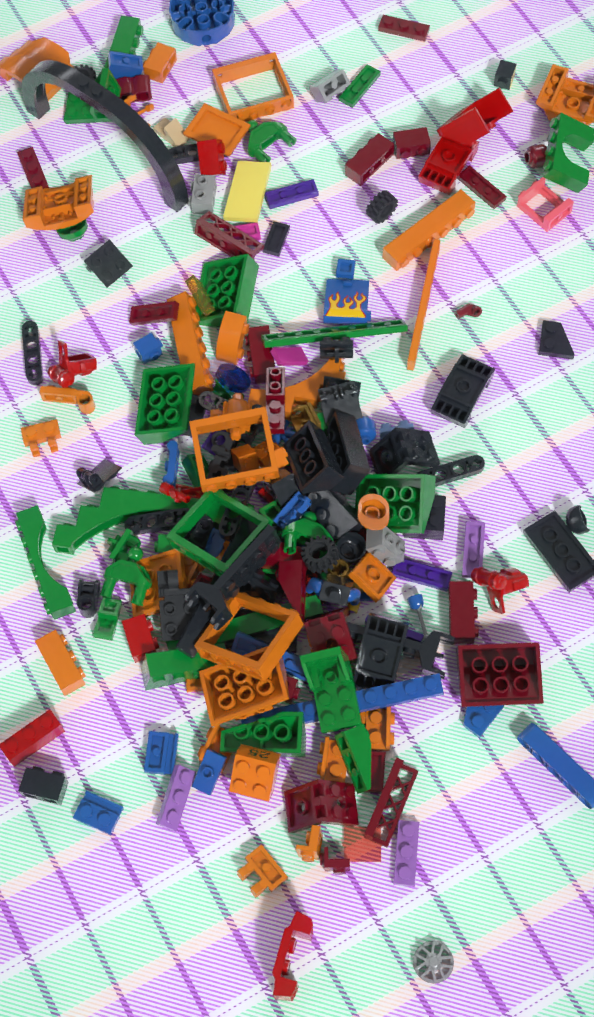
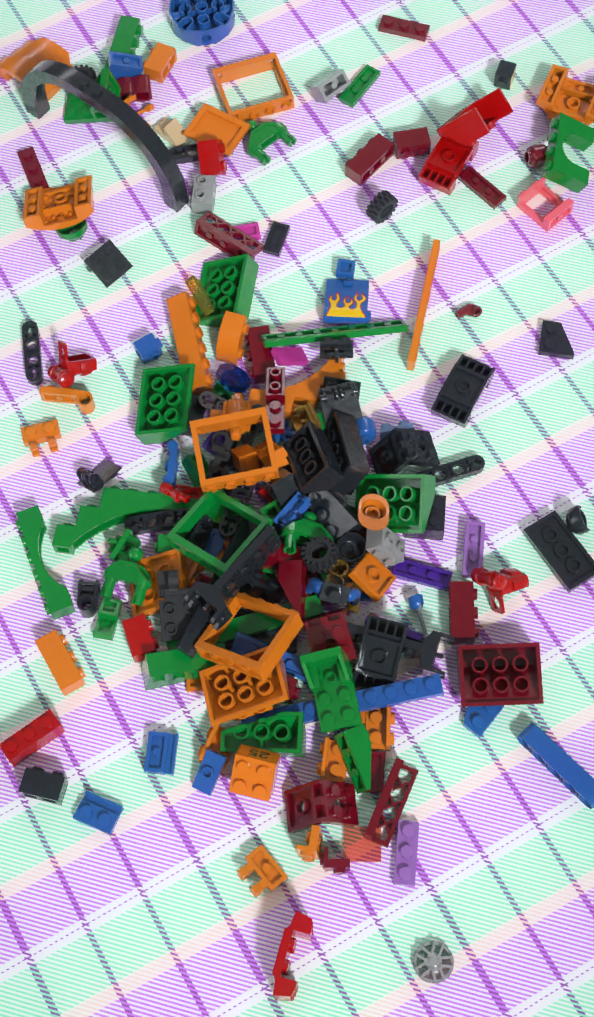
dark red plate [129,301,179,326] -> none
medium lavender plate [156,764,196,831] -> none
light yellow tile [223,161,272,223] -> none
dark purple tile [265,179,319,209] -> none
orange brick [382,189,476,271] -> none

